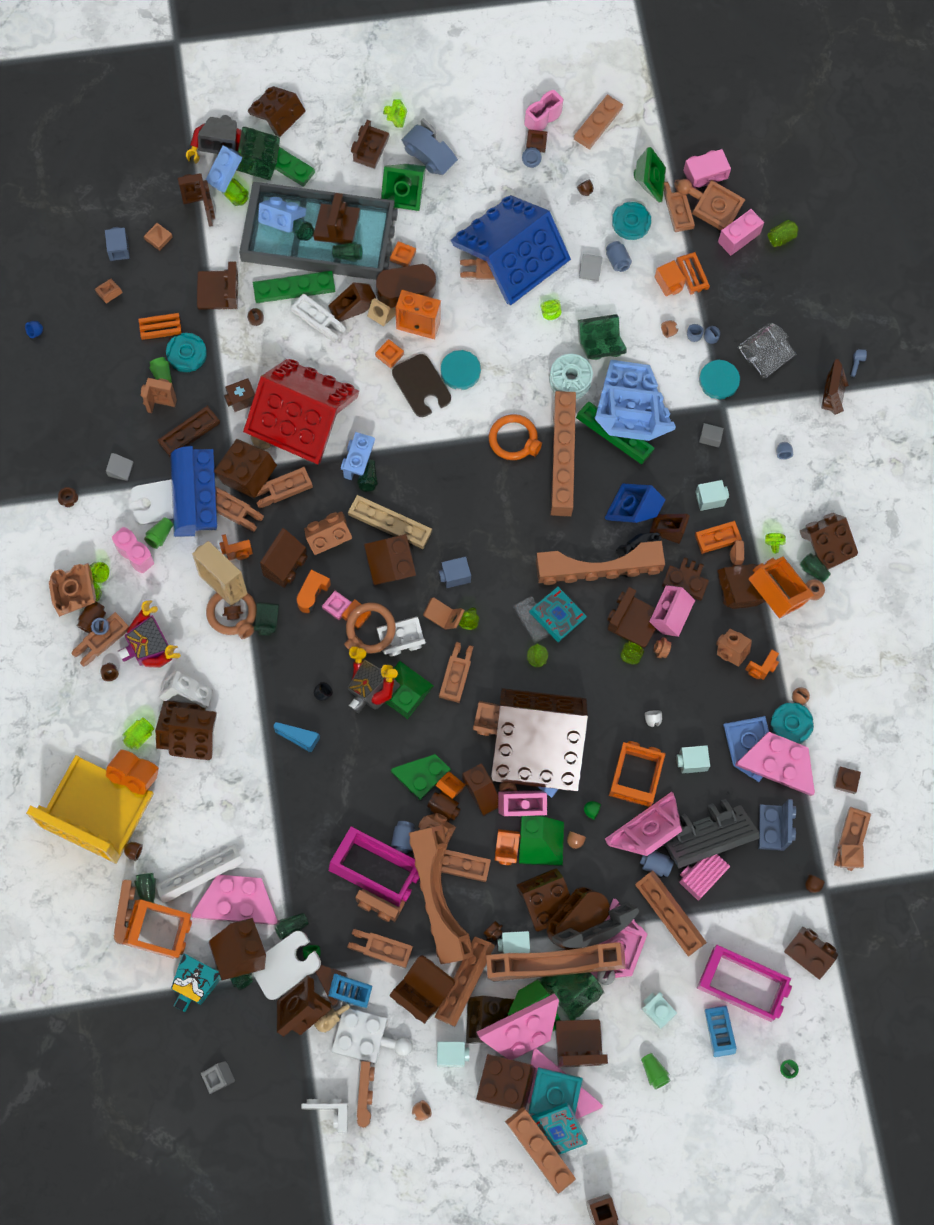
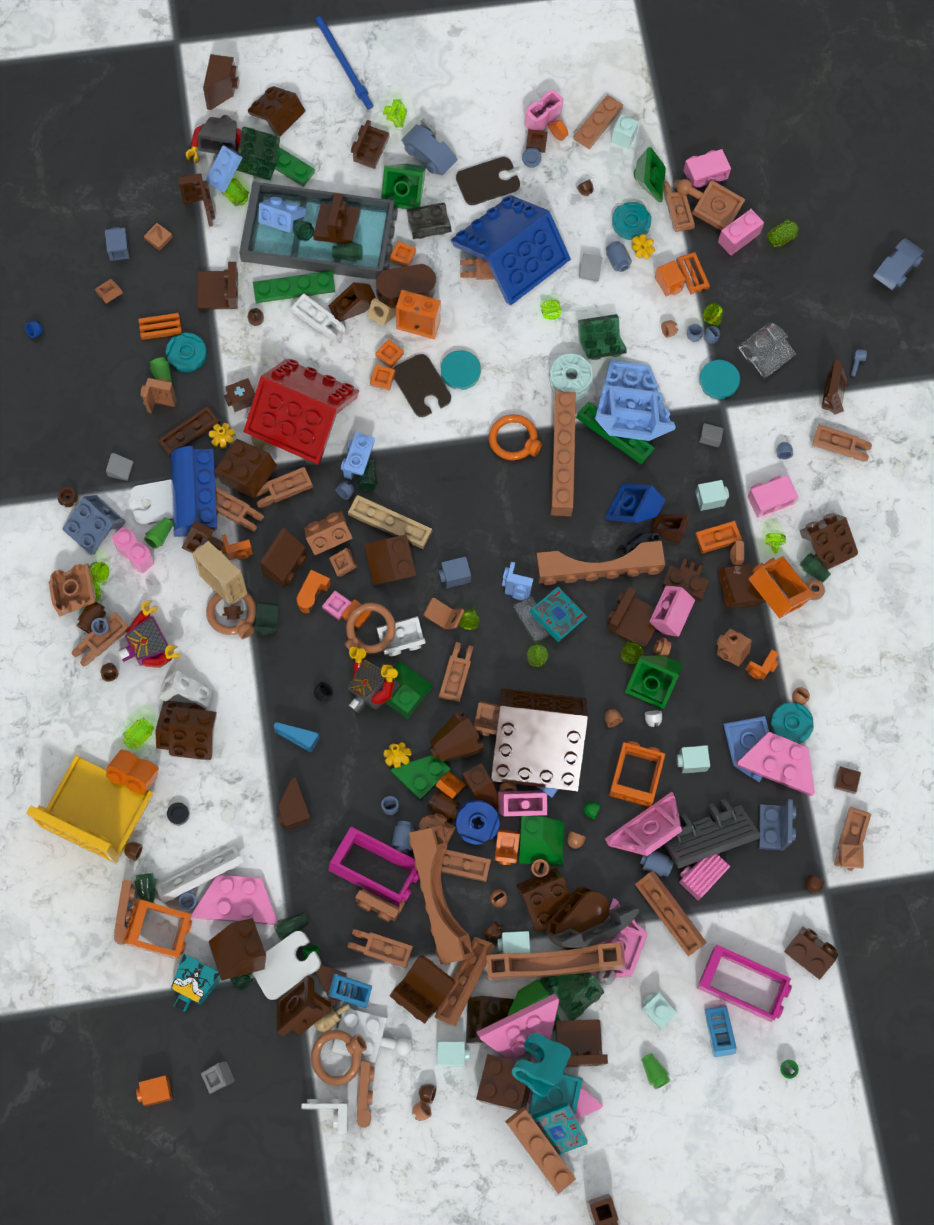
none -> sand blue bracket [63,495,126,555]
none -> orange brick [136,1075,173,1106]
none -> black tile [167,803,190,826]
none -> sand blue hinge [178,891,196,910]
none -> reddish brown hinge [182,521,223,553]
none -> reddish brown slope [203,54,240,110]
none -> yellow plant [209,423,236,449]
none -> reddish brown slope [276,777,311,831]
none -> nougat piece [311,1030,367,1086]
none -> blue bar [315,16,374,110]
none -> nougat tile [329,548,357,577]
none -> sand blue hinge [336,481,354,500]
none -> orange plate [370,365,396,391]
none -> sand blue hinge [381,796,399,815]
none -> yellow plant [384,742,411,768]
none -> clear smoke bracket [407,202,452,239]
none -> reddish brown hinge [418,1084,437,1104]
none -> reddish brown cone [429,710,484,762]
none -> blue plate [455,800,500,845]
none -> dark brown piece [456,157,520,205]
none -> nougat hinge [490,889,508,908]
none -> light blue bracket [502,562,533,600]
none -> teal piece [512,1033,571,1097]
none -> nougat hinge [531,859,550,877]
none -> orange tile [547,120,568,141]
none -> nougat hinge [604,709,623,728]
none -> light aqua brick [611,114,639,150]
none -> green slope [625,655,683,709]
none -> yellow plant [632,234,655,259]
none -> clear neon green tile [703,303,723,326]
none -> bright pink brick [747,475,799,518]
none -> nougat hinge [812,424,872,462]
none -> sand blue brick [873,238,924,290]

